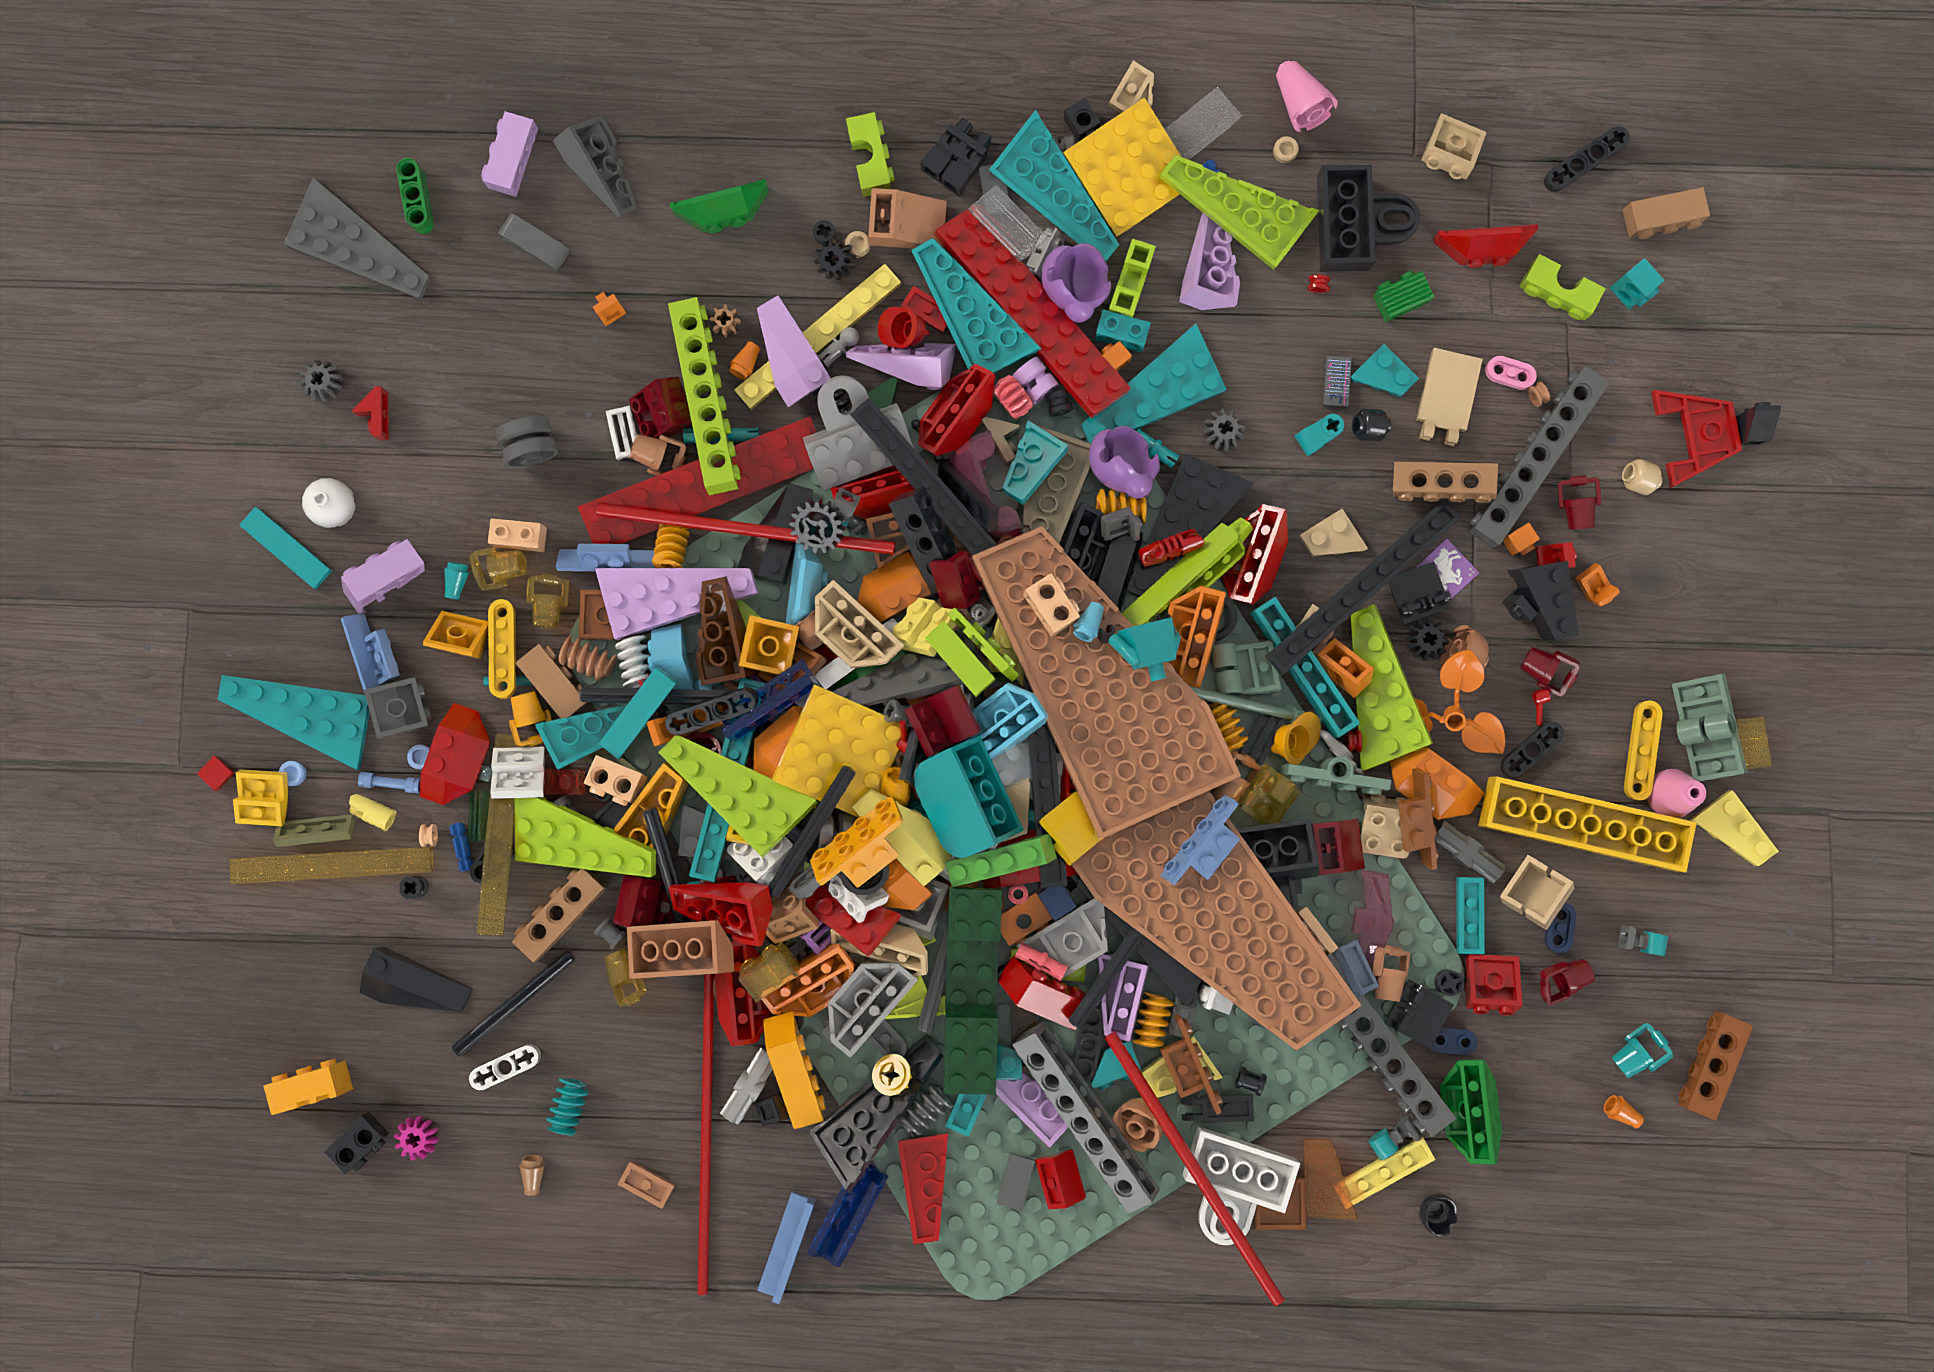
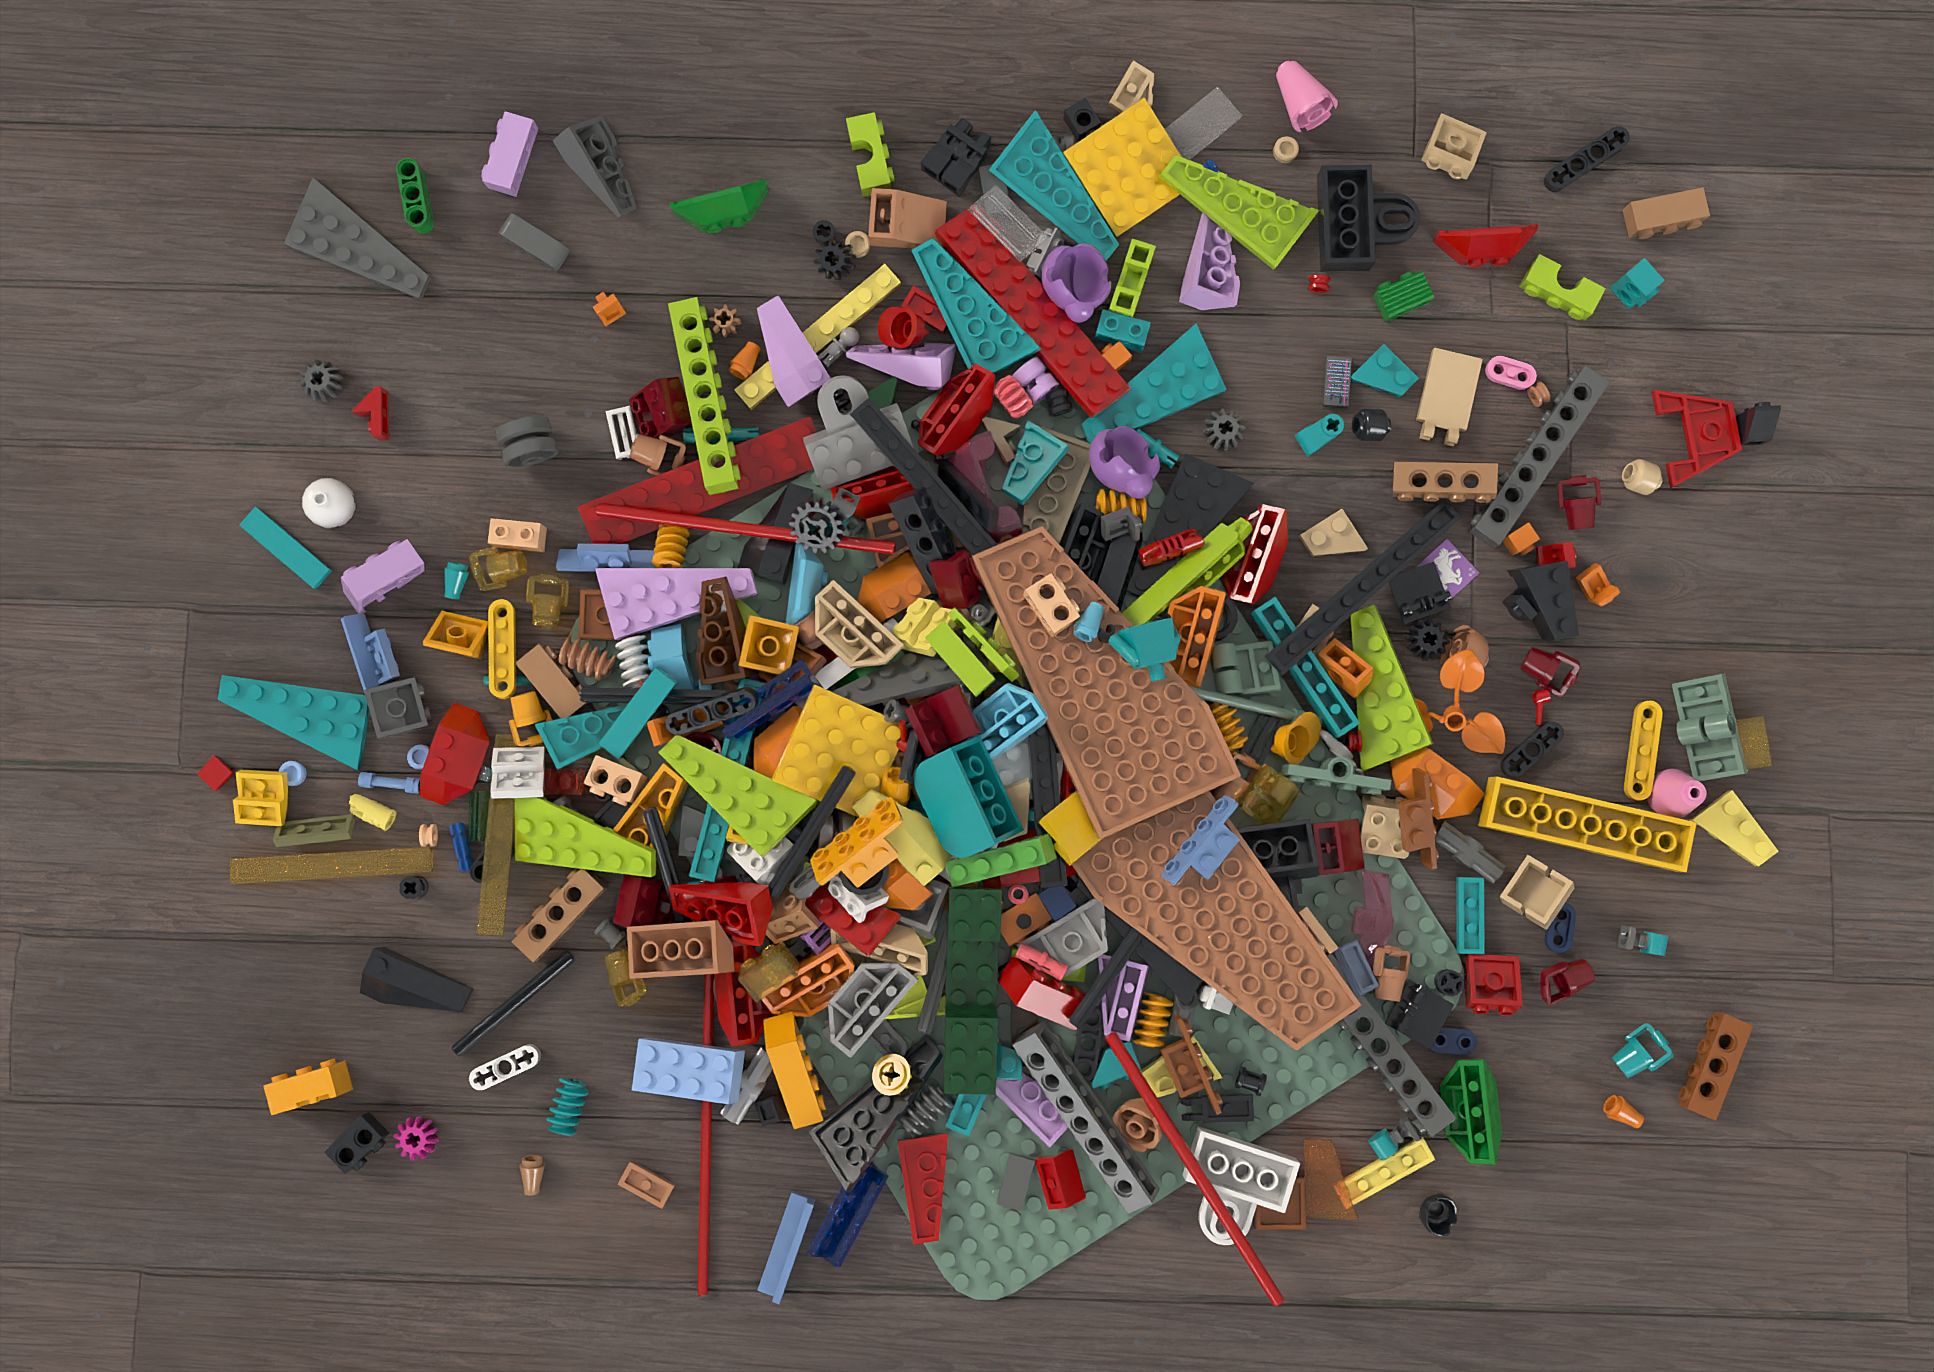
none -> light blue brick [632,1037,745,1104]

